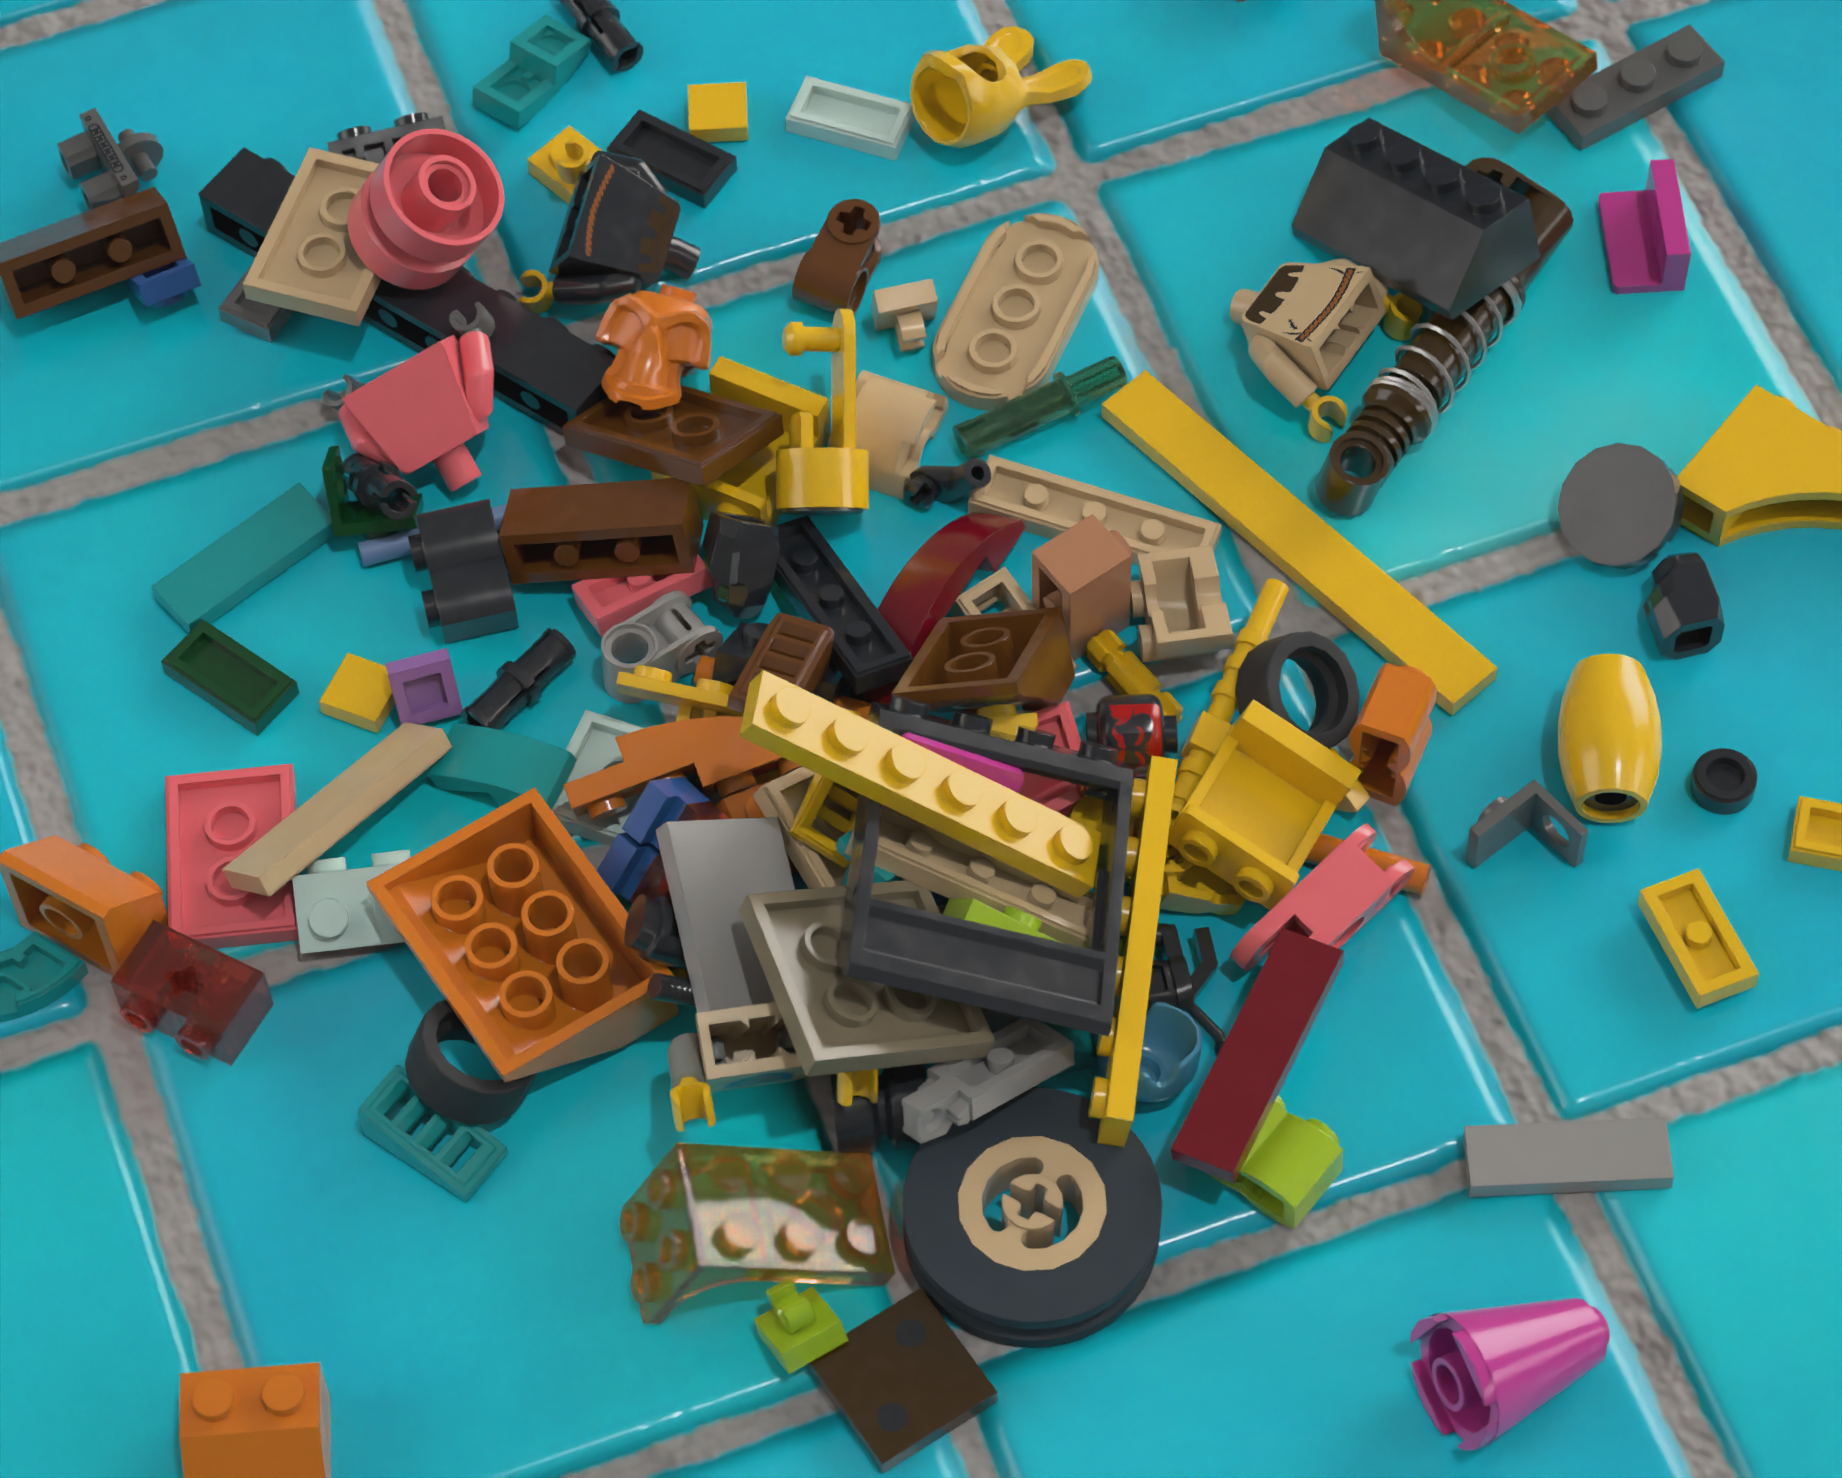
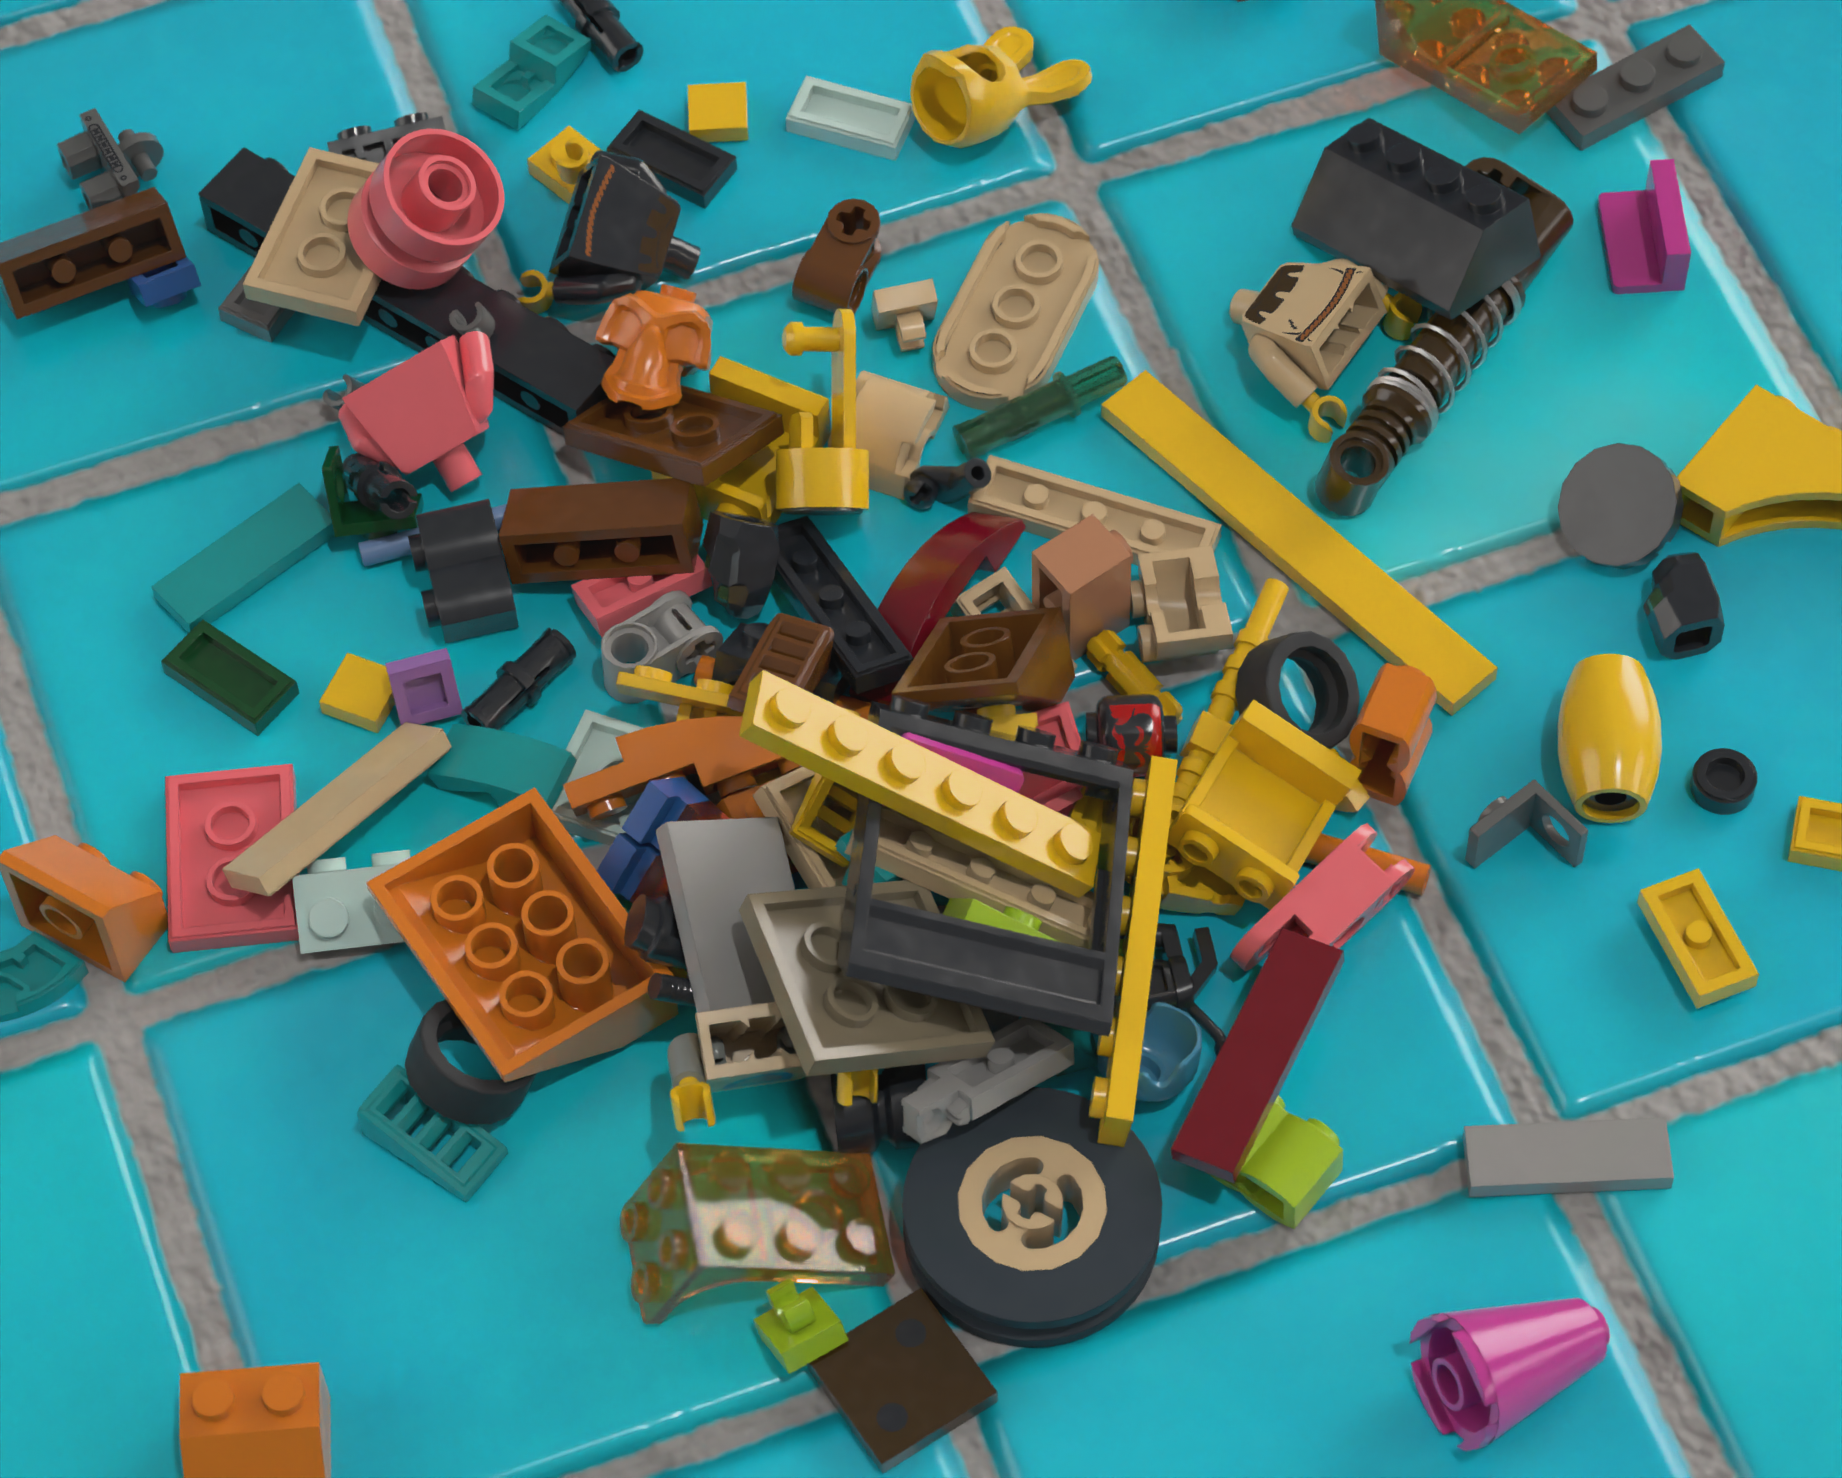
clear red brick [110,920,274,1066] -> none

